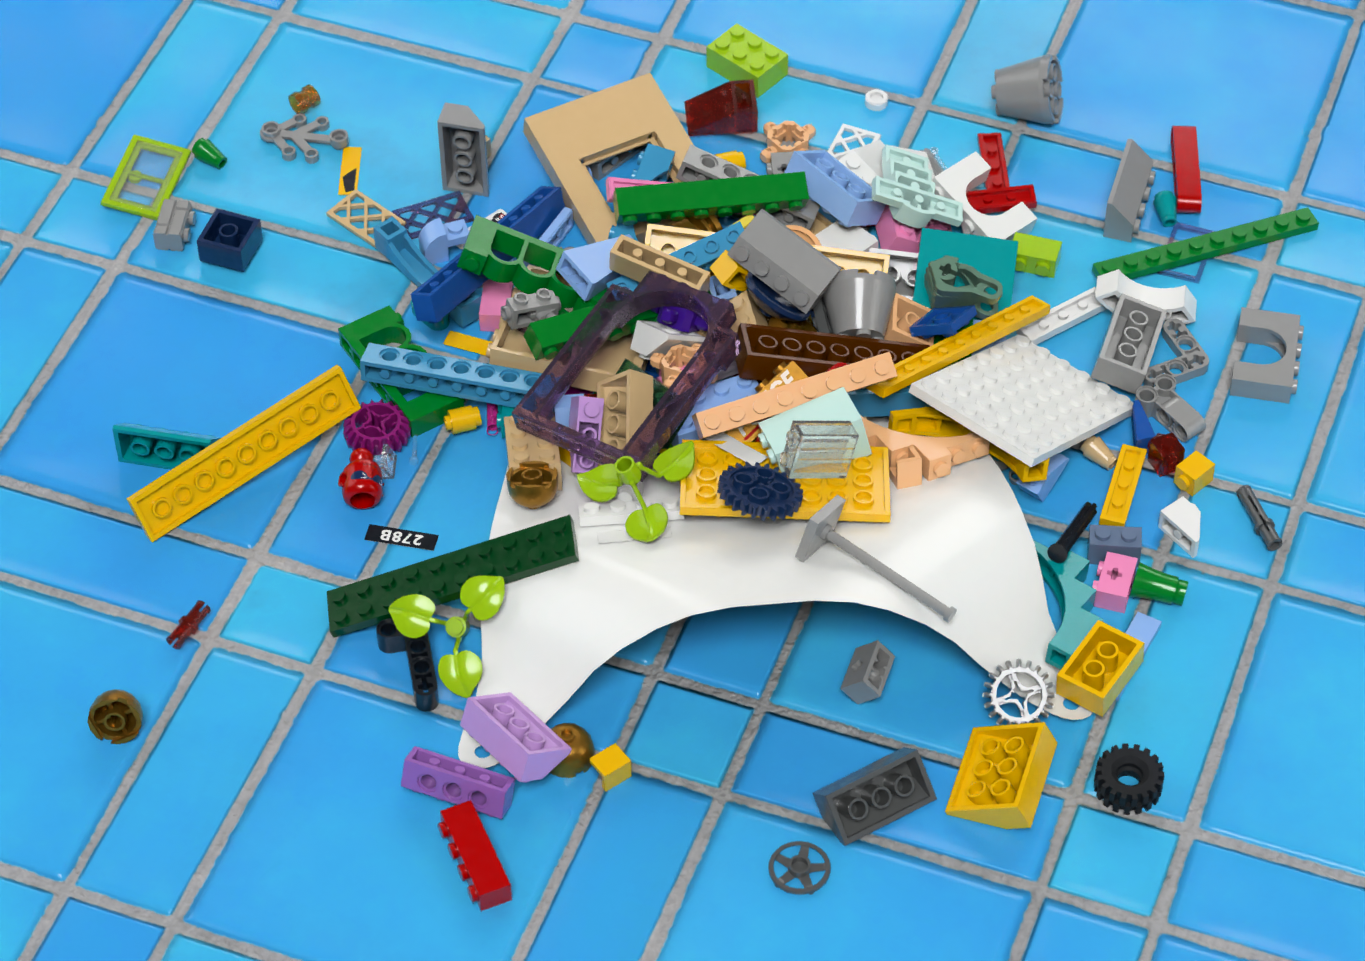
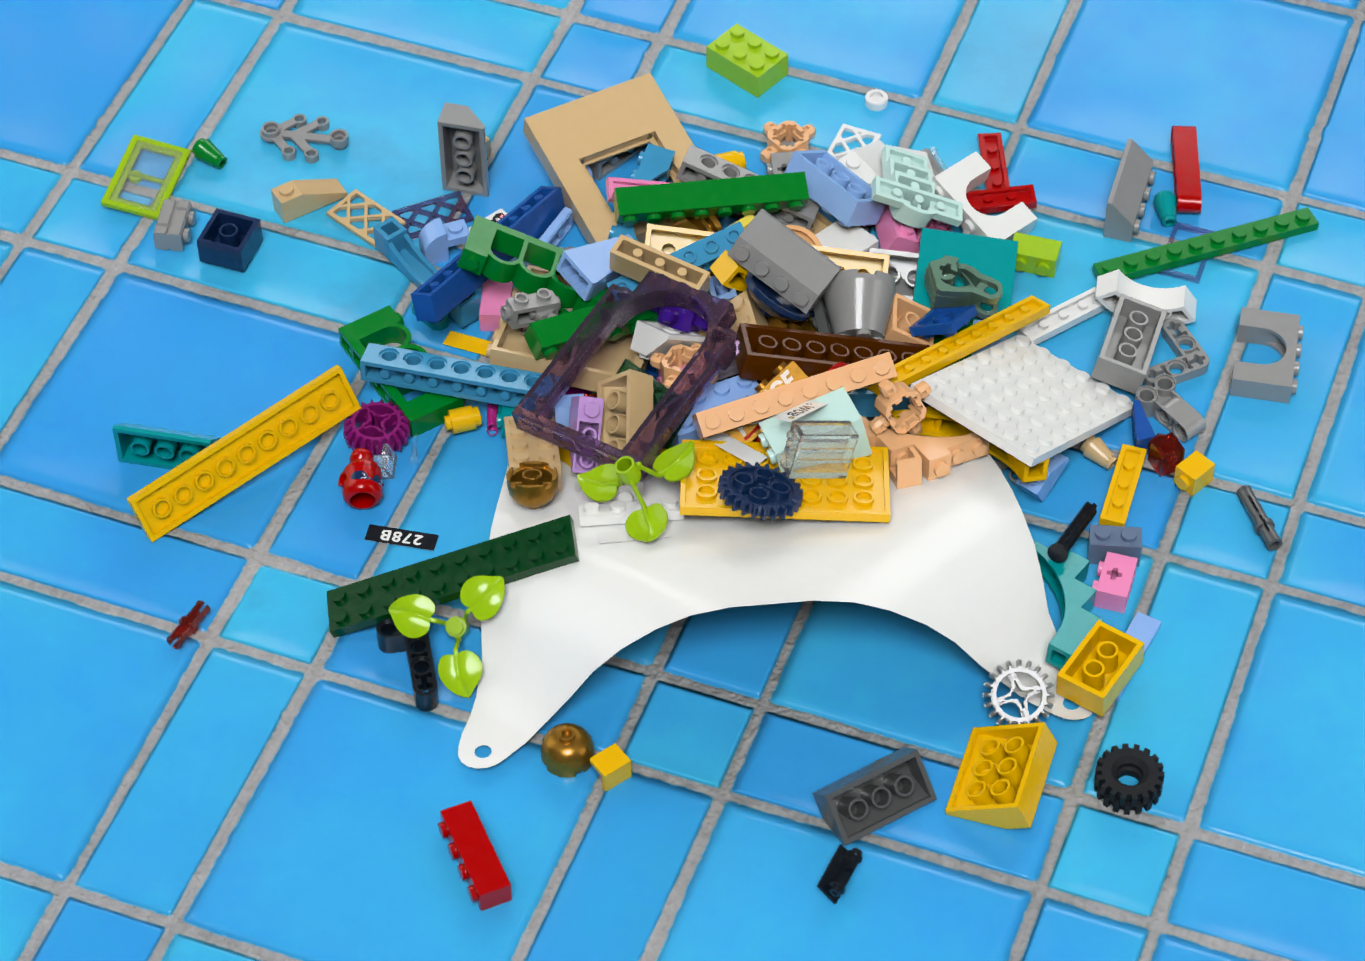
pearl gold cylinder [88,689,143,744] -> none
clear orange wheel [288,84,321,114] -> none
yellow sticker [338,147,362,195] -> none
medium lavender brick [401,746,515,819] -> none
lavender slope [460,692,572,783] -> none
clear red slope [684,79,758,136] -> none
dark grey wheel [768,841,831,895] -> none
light grey tile [795,494,957,623] -> none
light grey brick [840,640,895,704] -> none
light grey cone [991,54,1064,124] -> none
green plant [1130,562,1189,606] -> none
white slope [1158,496,1201,558] -> none
none -> tan slope [271,179,348,223]
none -> white sticker [773,400,827,422]
none -> black hinge [817,844,863,904]
none -> light nougat piece [869,379,932,435]

